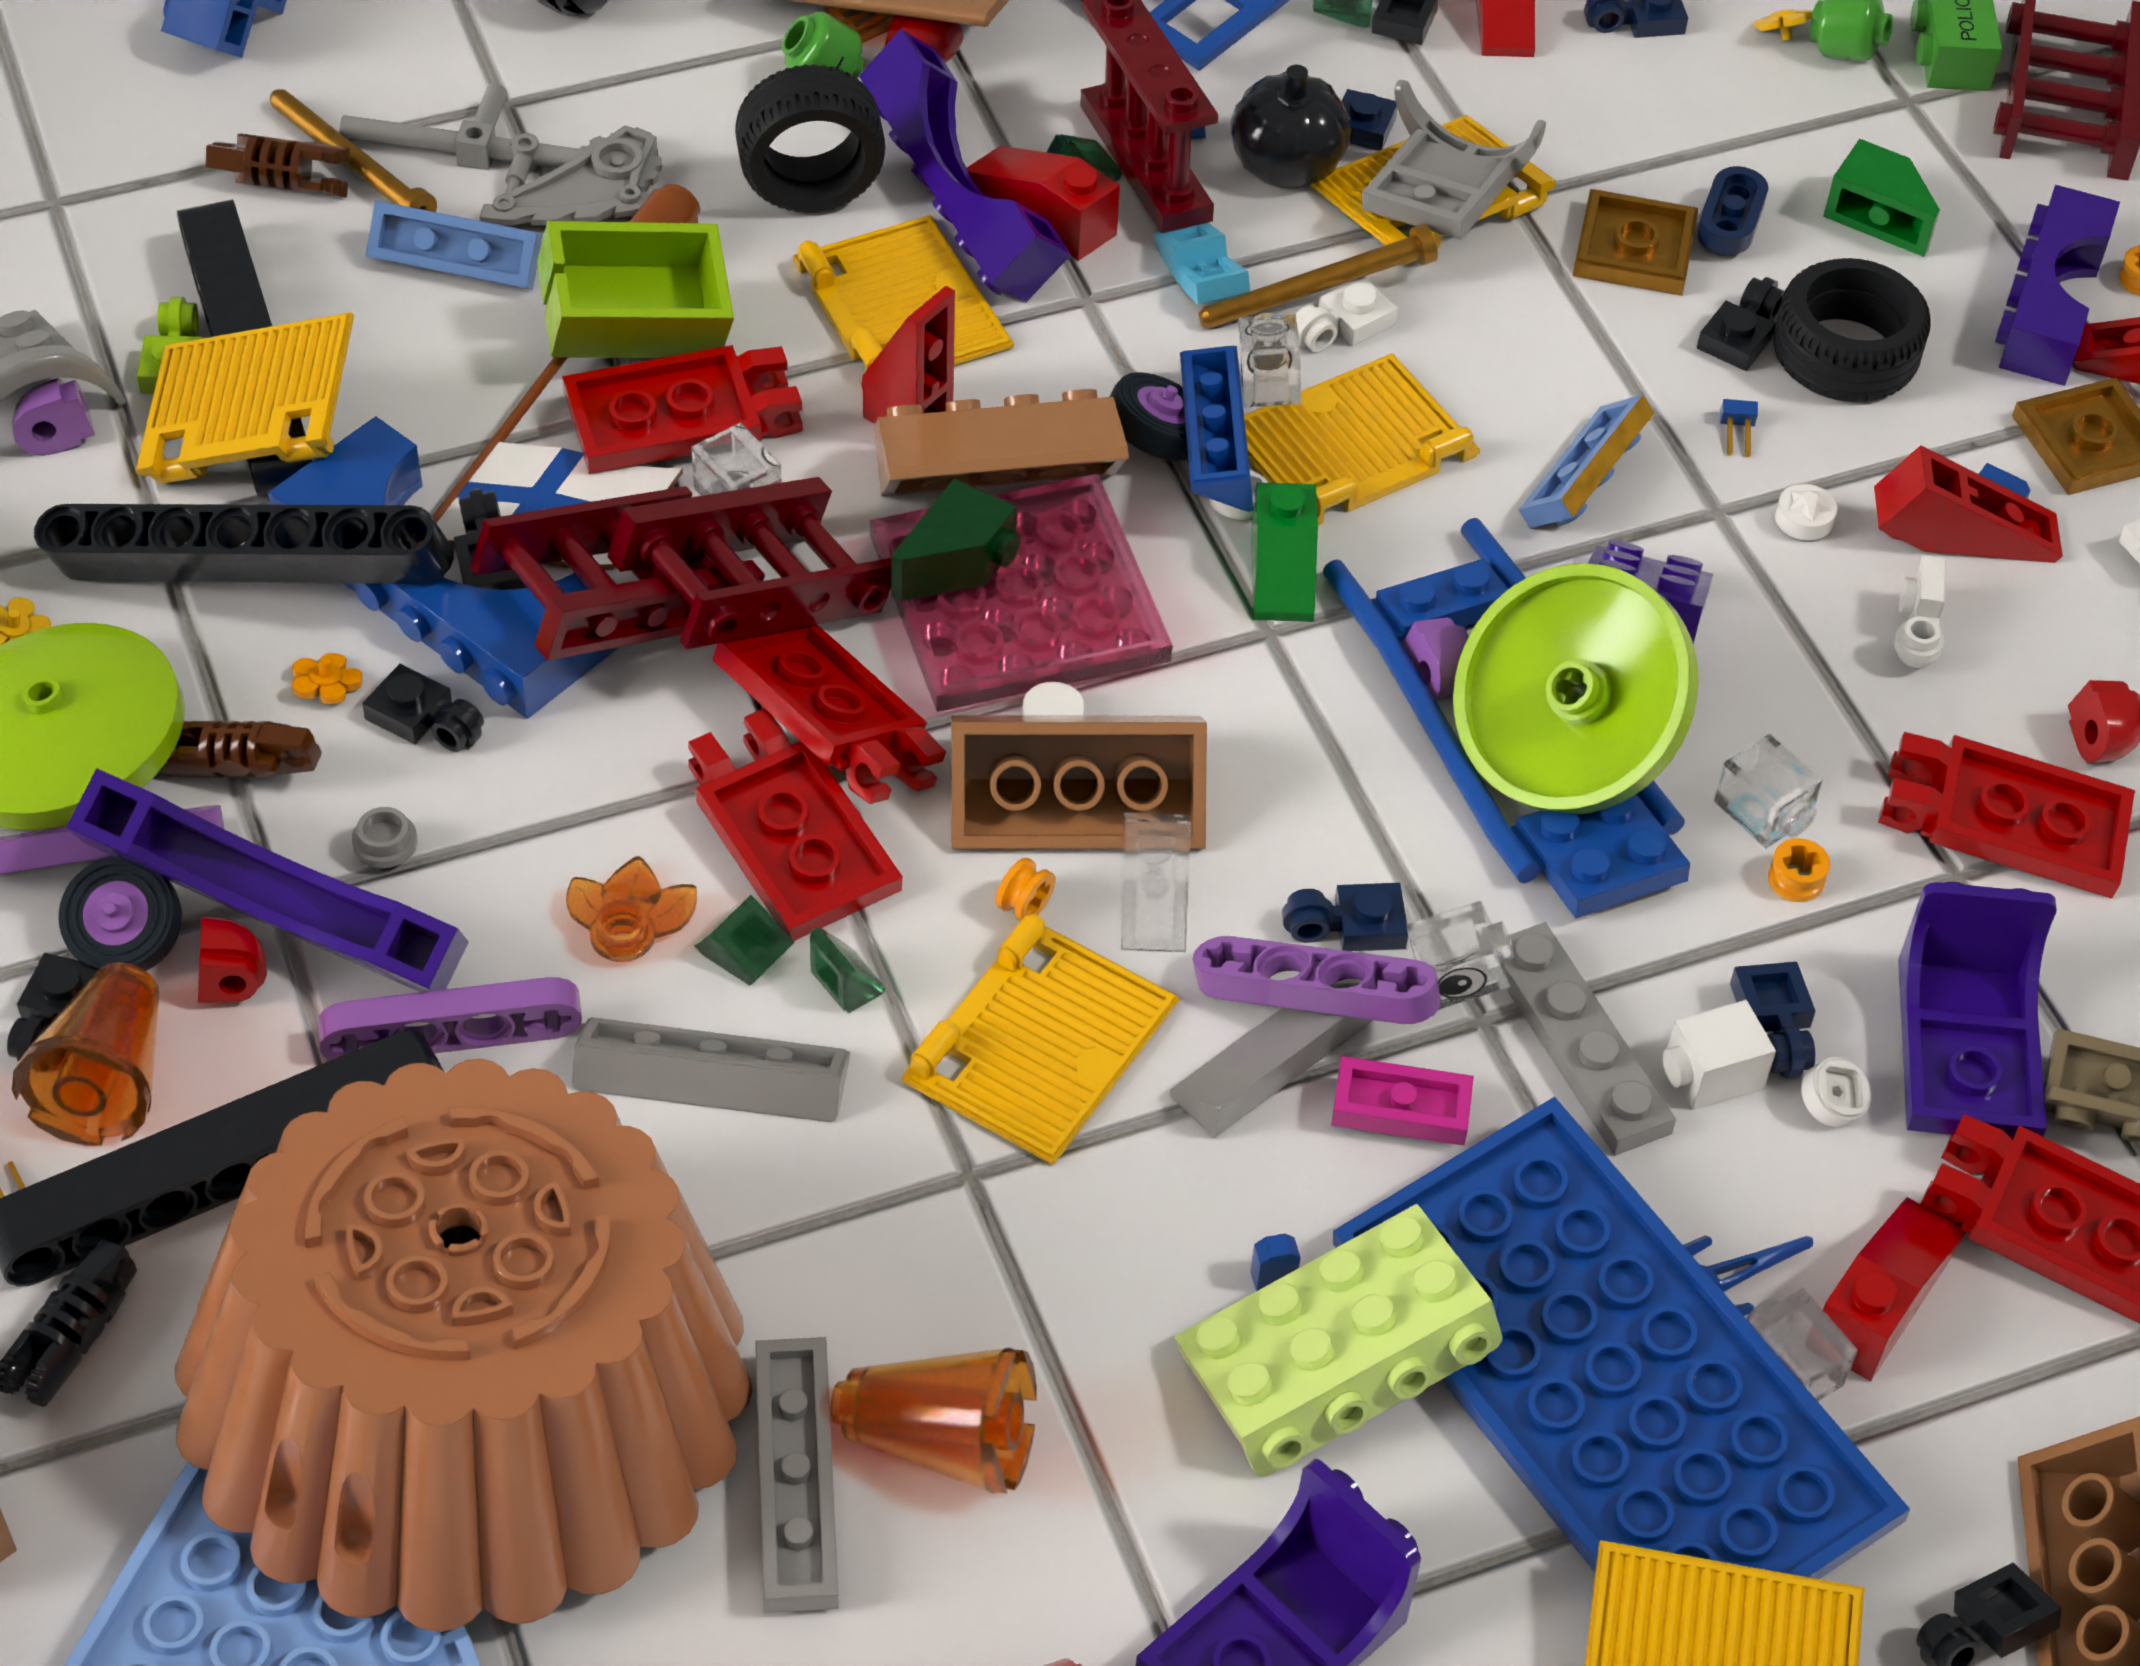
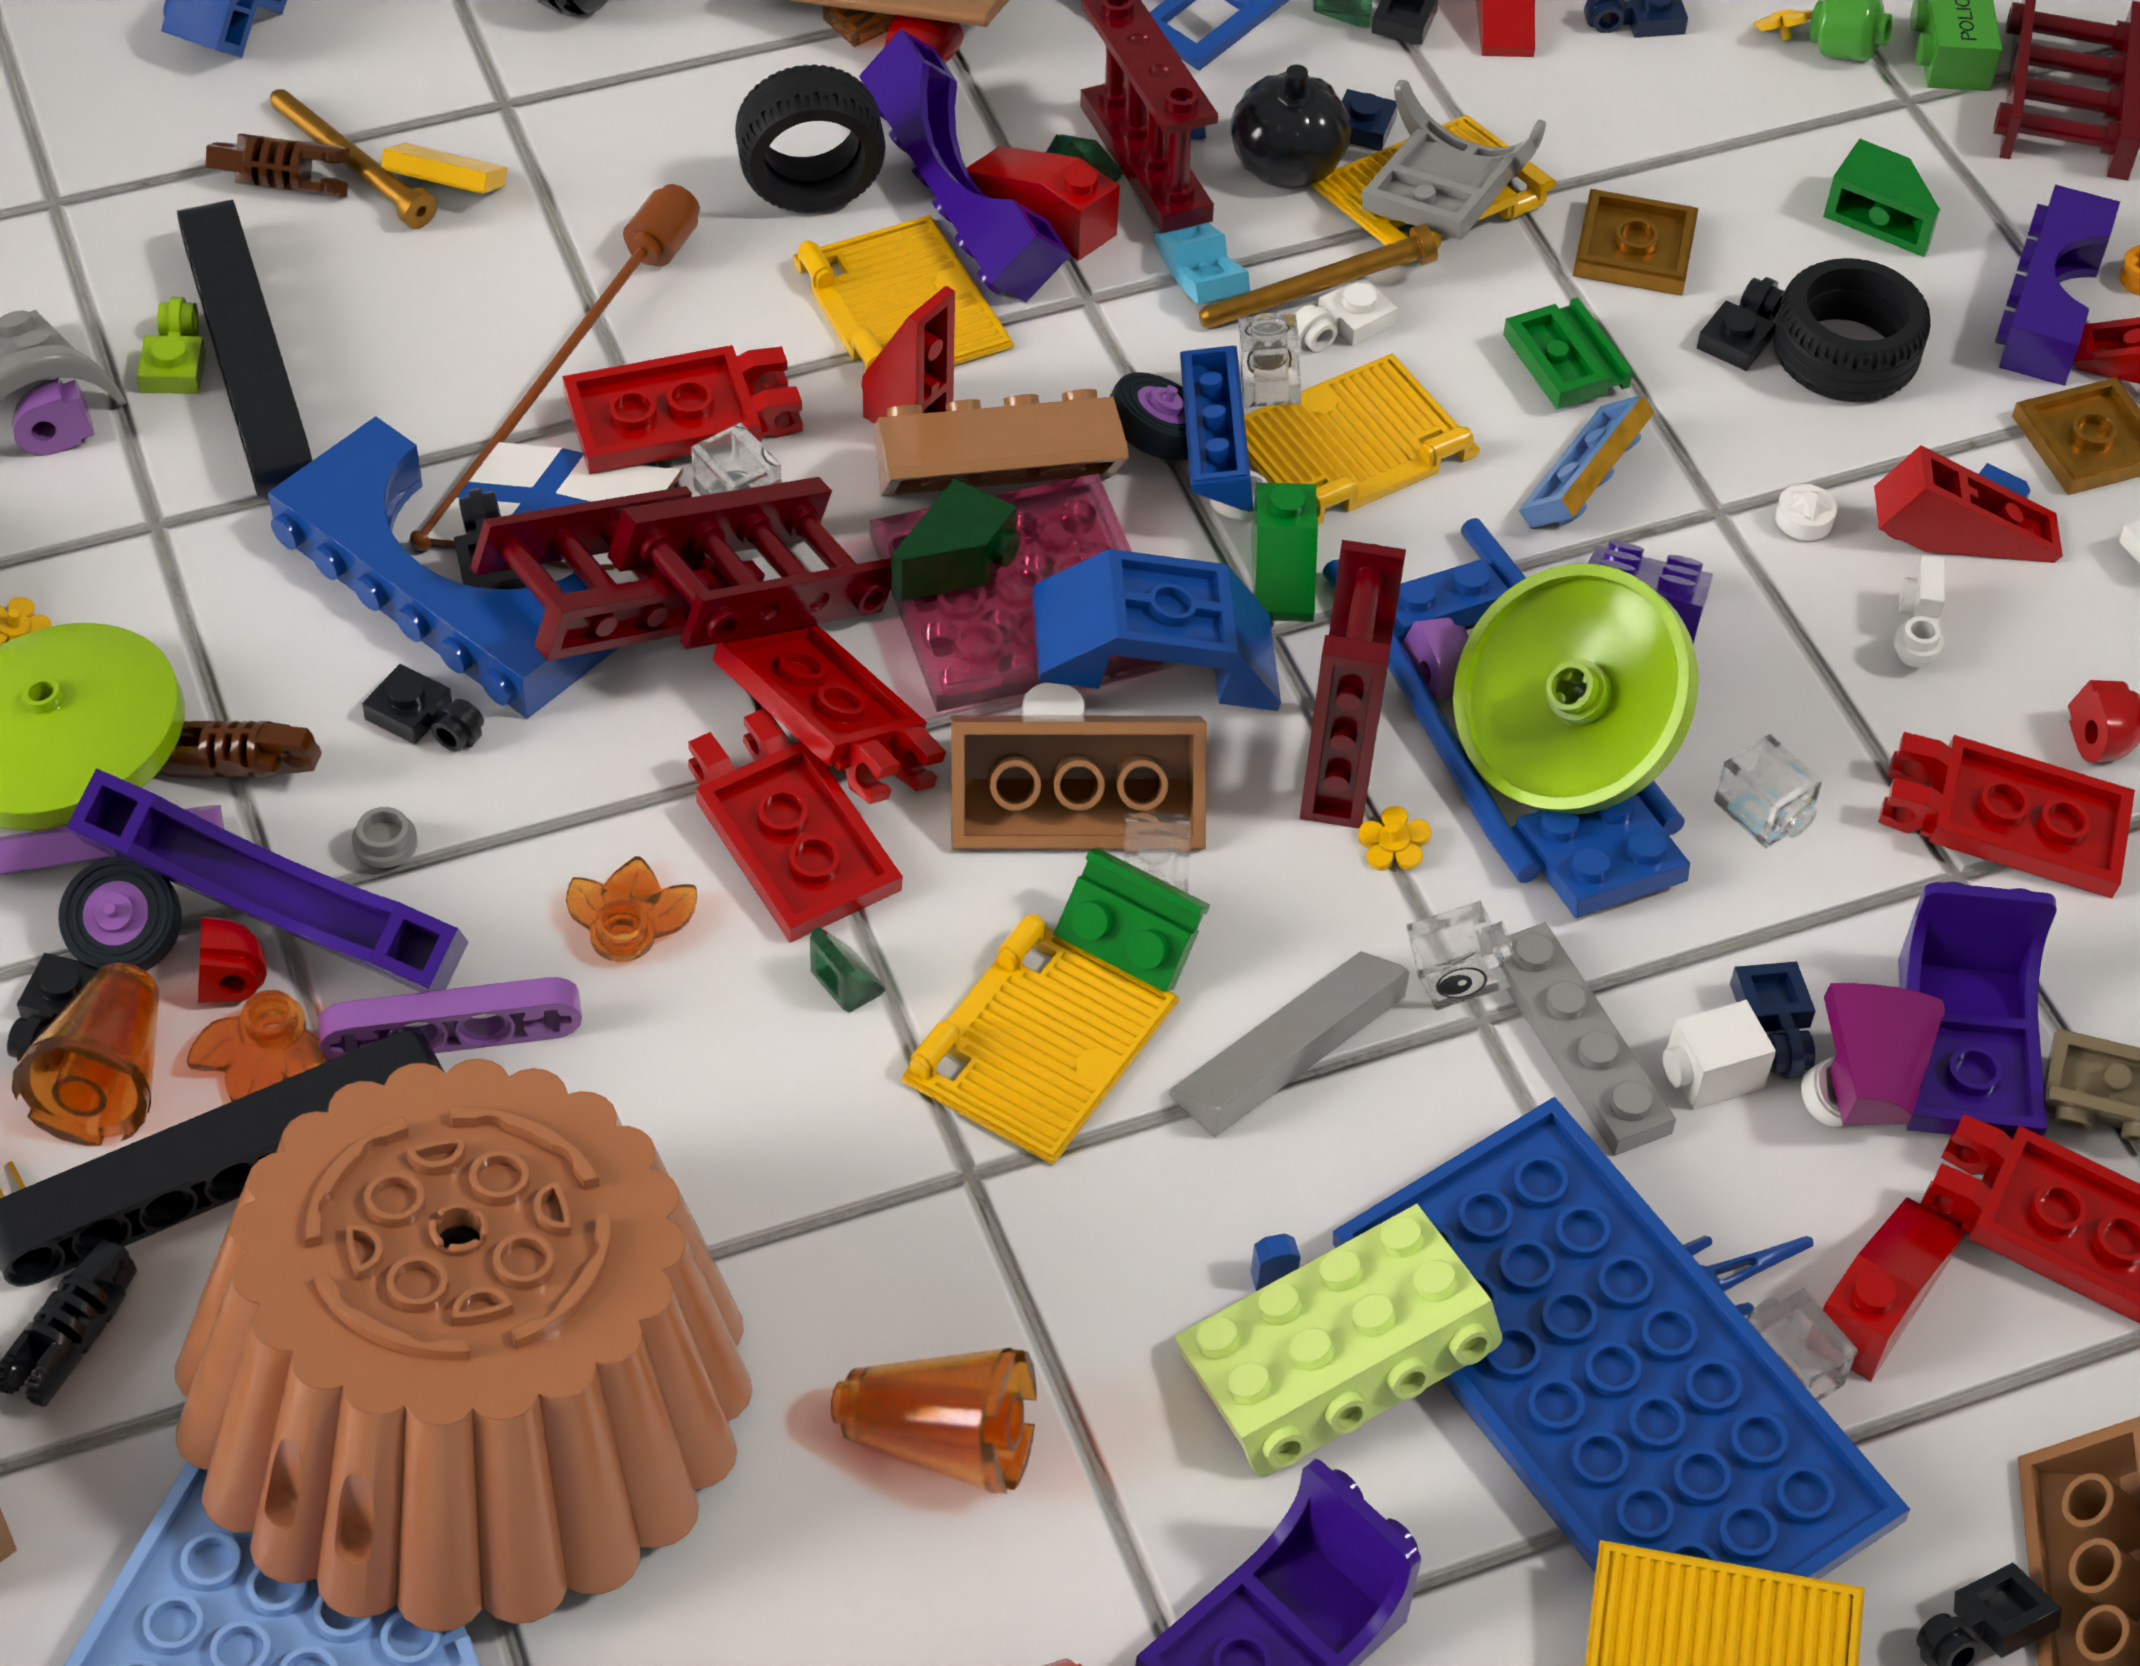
black beam [34,504,454,584] -> none
yellow window [135,312,354,484] -> none
light orange plant [291,653,362,704] -> none
light grey bar [340,83,662,225] -> none
medium blue plate [366,200,543,290] -> none
lime piece [537,221,734,358] -> none
light grey slope [572,1017,850,1122] -> none
clear green slope [694,895,795,986] -> none
light grey plate [755,1337,839,1613] -> none
bright green head [782,11,864,78] -> none
light orange bush [995,858,1056,921] -> none
medium lavender beam [1192,936,1441,1024] -> none
dark blue plate [1282,882,1409,951] -> none
dark pink plate [1331,1056,1474,1146] -> none
dark blue plate [1697,166,1768,256] -> none
blue piece [1720,399,1758,457] -> none
light orange bush [1768,838,1831,902] -> none
none -> clear orange plate [187,990,324,1102]
none -> yellow tile [381,143,507,194]
none -> blue slope [1032,549,1281,711]
none -> green plate [1053,848,1210,992]
none -> dark red fence [1300,540,1406,828]
none -> yellow plant [1358,806,1432,871]
none -> green plate [1503,297,1633,410]
none -> magenta slope [1824,983,1945,1126]

